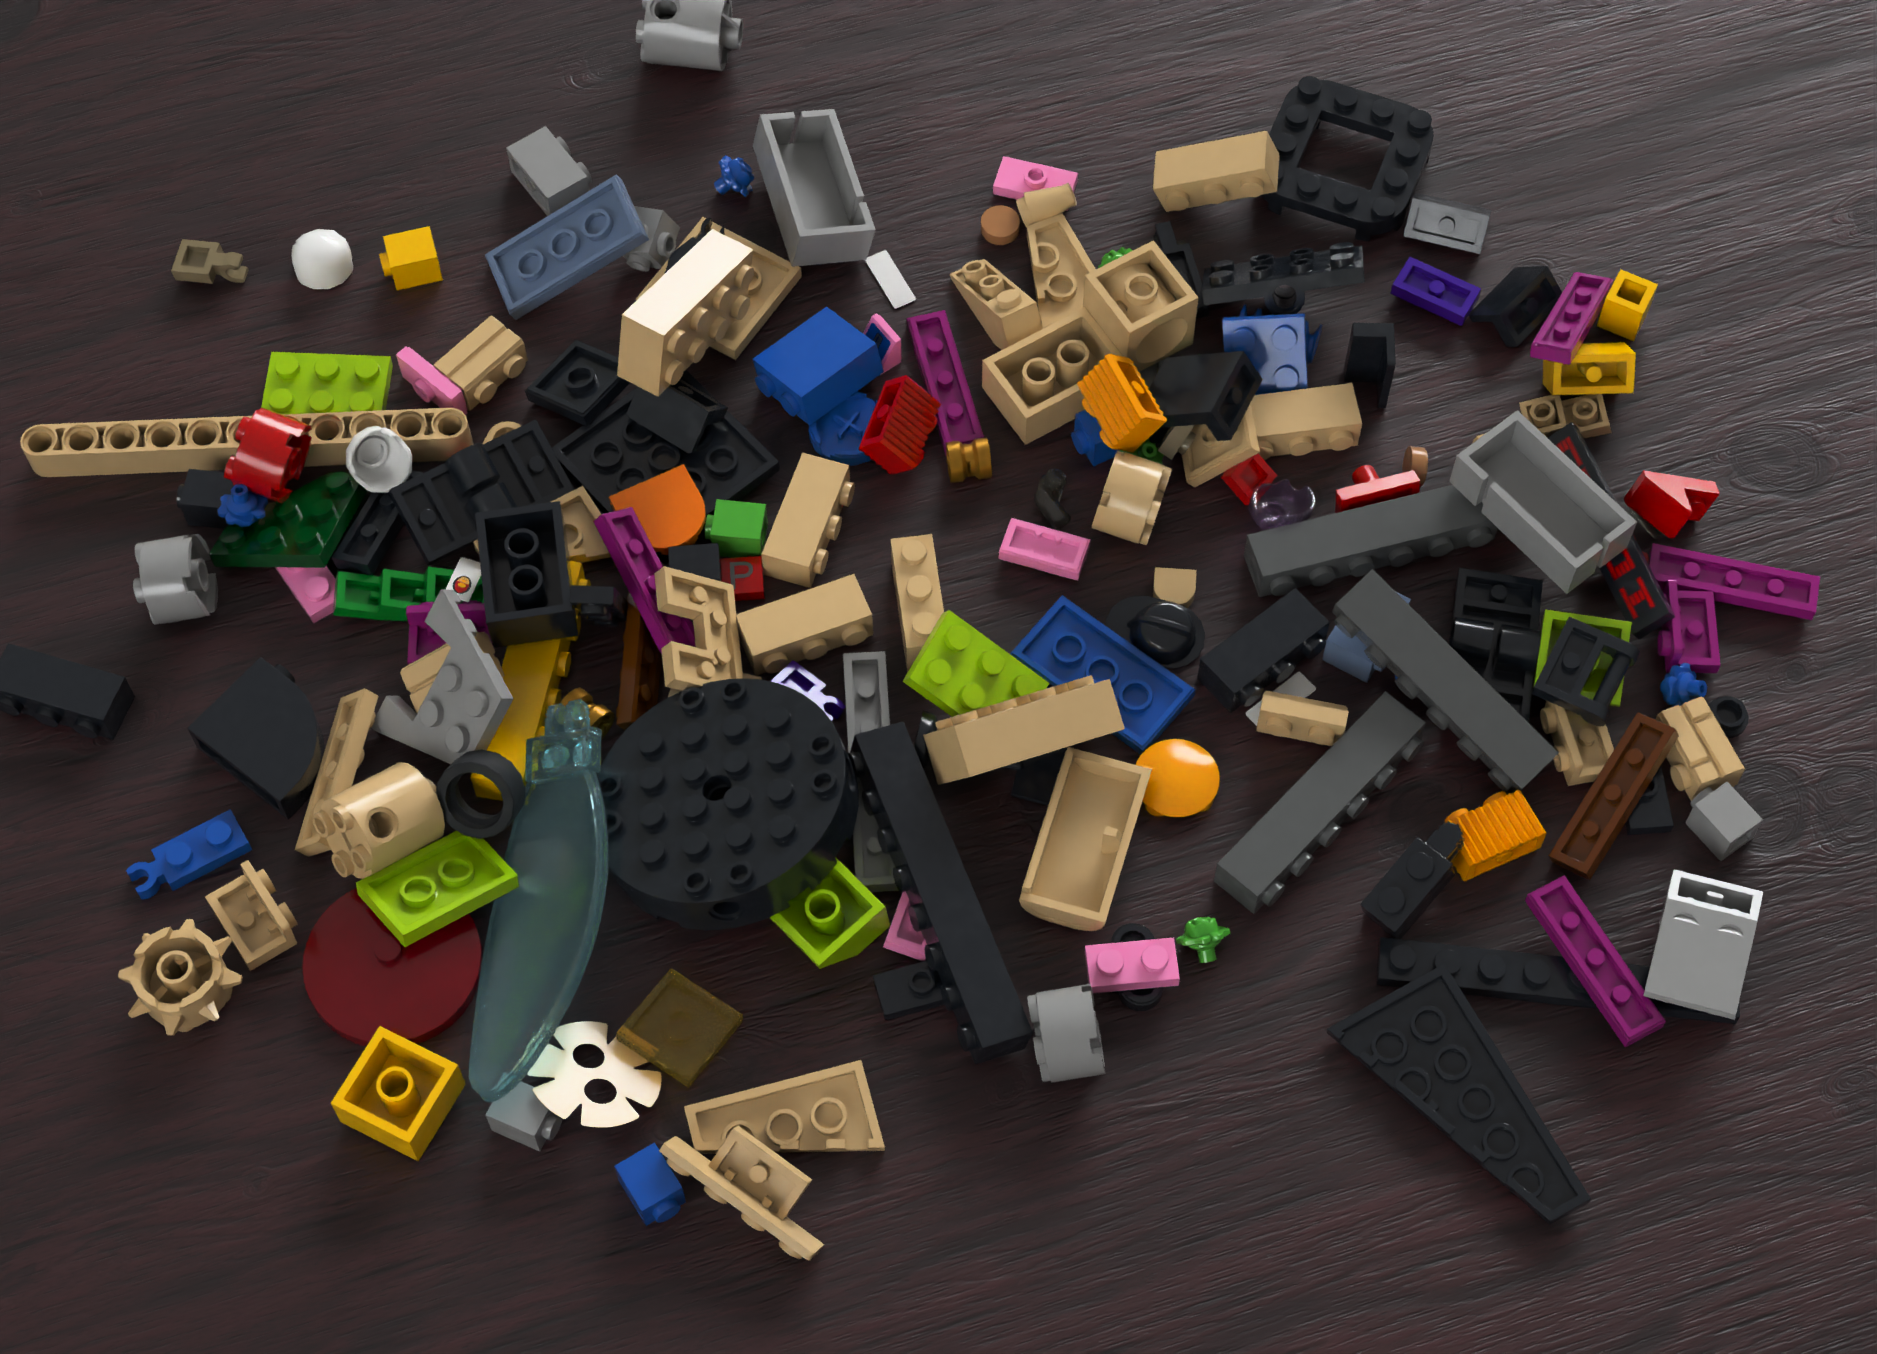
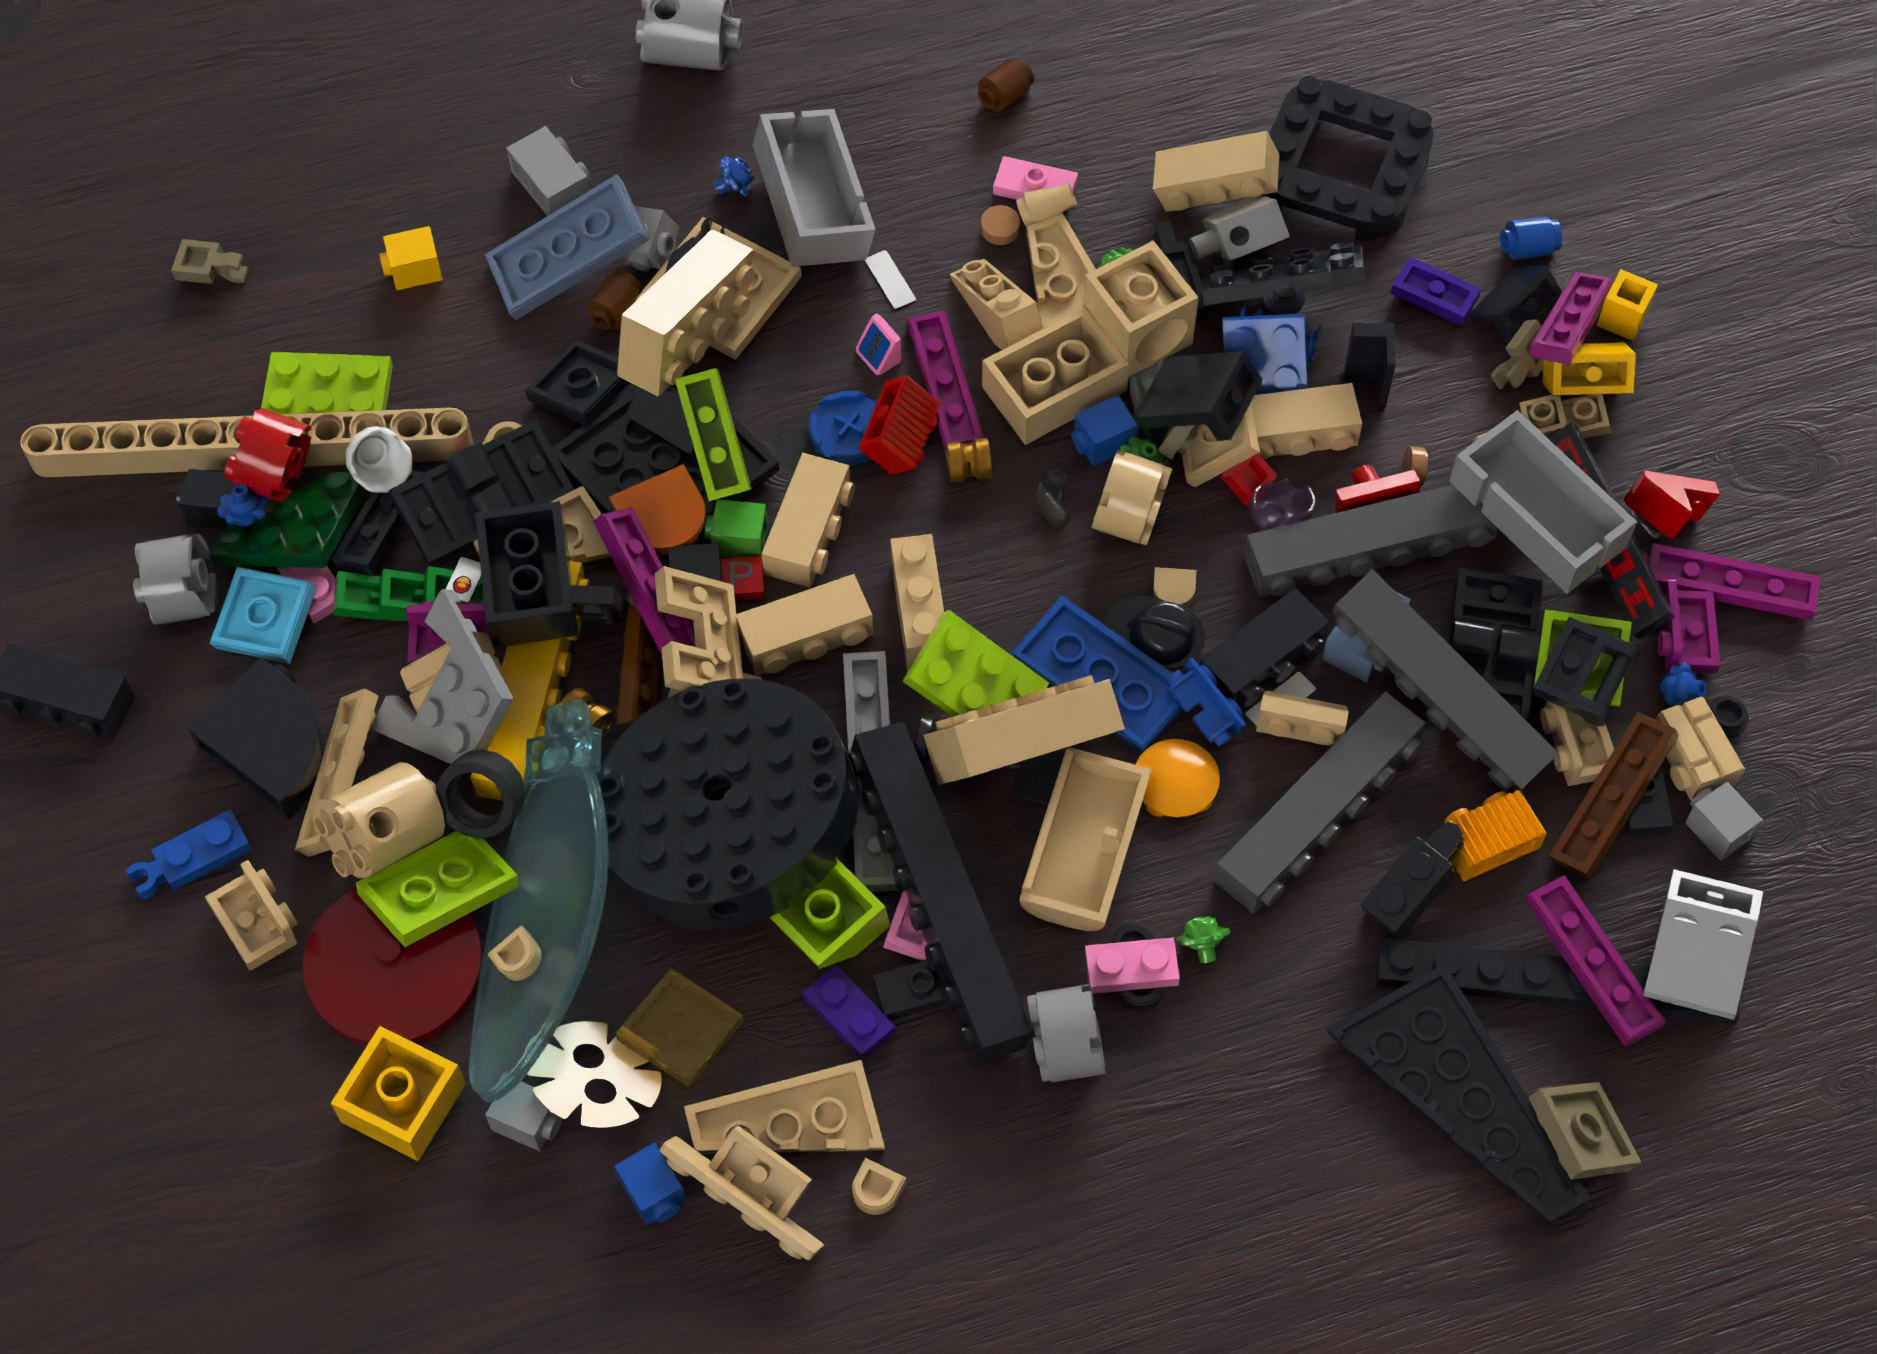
tan brick [118,919,243,1036] -> none
white hair [291,229,353,289] -> none
bright pink plate [396,346,468,415] -> none
tan brick [432,315,528,411] -> none
blue brick [752,306,884,425] -> none
plate [771,660,846,721] -> none
bright pink plate [999,518,1091,581] -> none
light orange brick [1077,354,1167,453] -> none
panel [1403,193,1492,254] -> none
none -> medium azure tile [210,567,317,664]
none -> tan tile [487,925,542,981]
none -> reddish brown brick [587,270,642,330]
none -> lime brick [675,368,752,501]
none -> dark purple plate [802,965,896,1061]
none -> tan tile [852,1158,907,1215]
none -> reddish brown brick [978,58,1034,112]
none -> blue hinge [1166,657,1246,747]
none -> light grey torso [1189,195,1290,261]
none -> dark tan plate [1491,320,1543,389]
none -> blue brick [1500,216,1562,260]
none -> dark tan plate [1528,1082,1642,1180]

